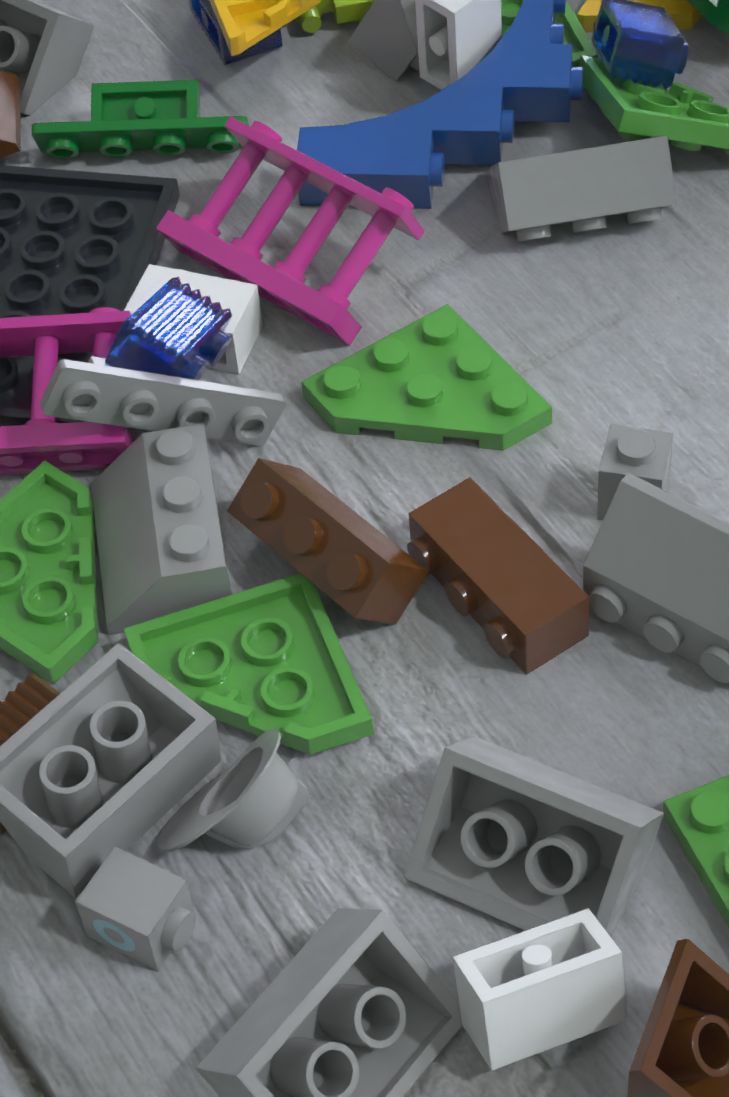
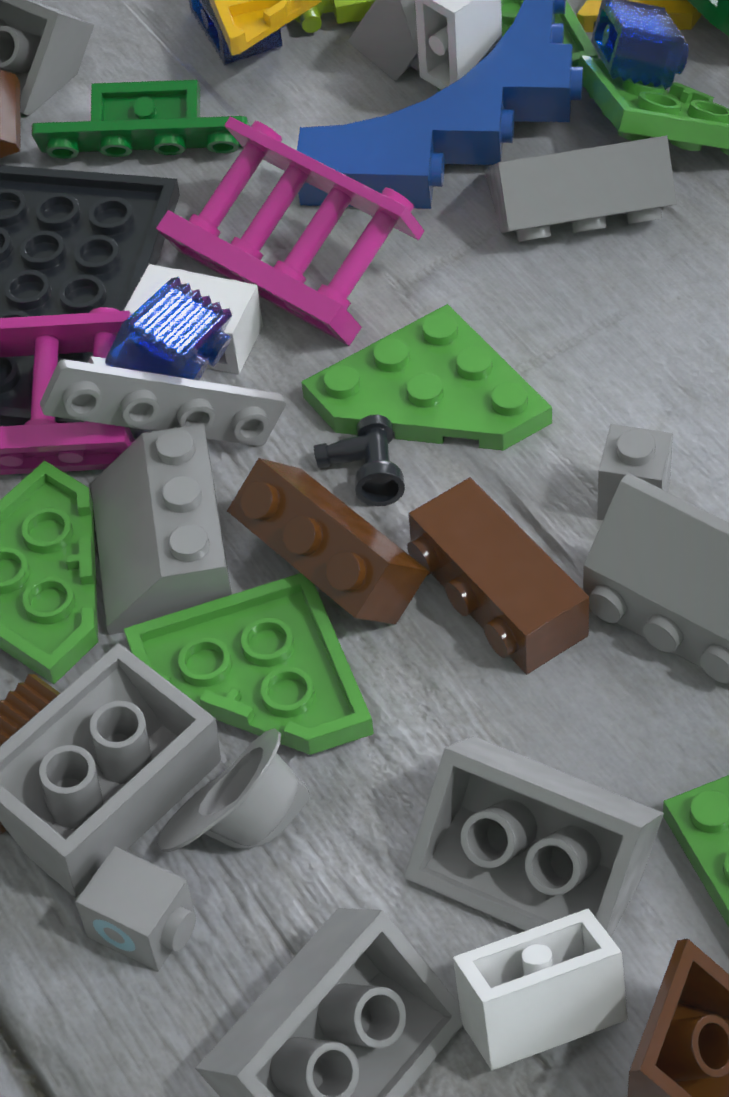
none -> black piece [314,415,405,506]

